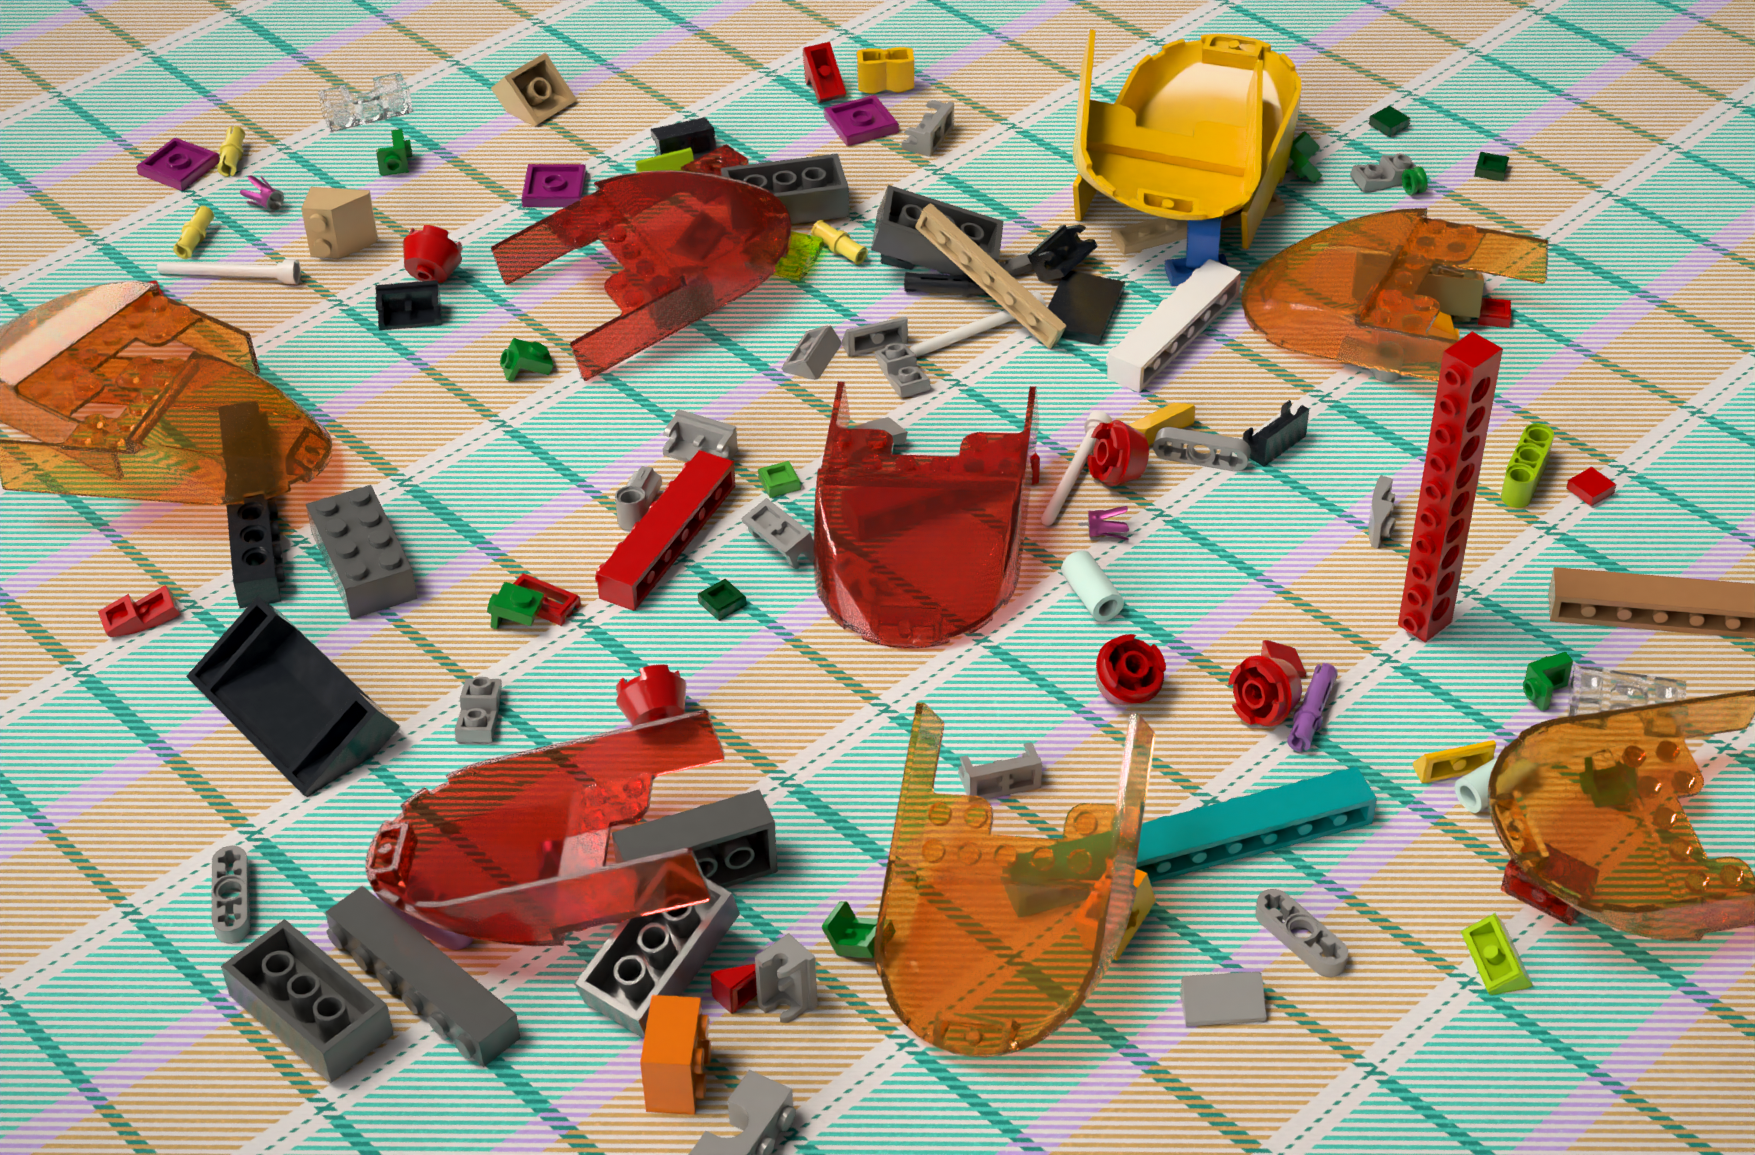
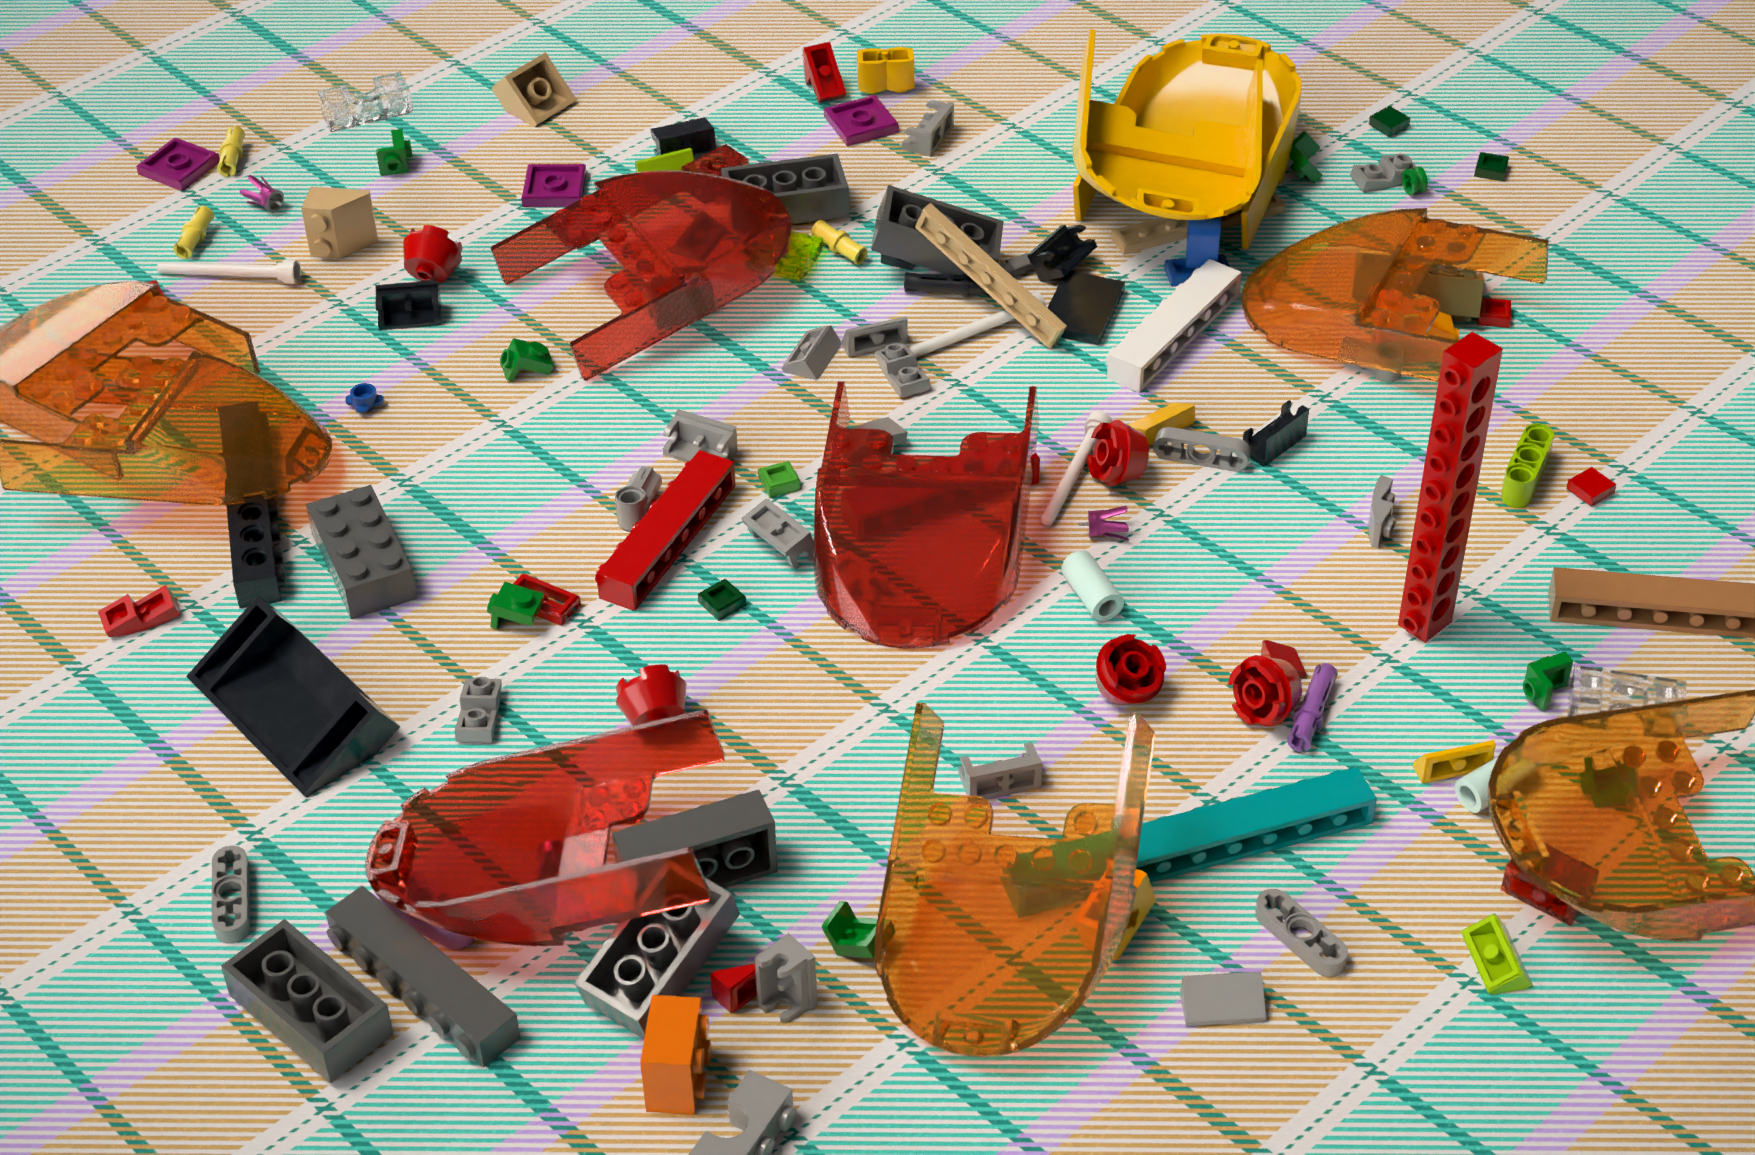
none -> blue plate [345,383,384,414]

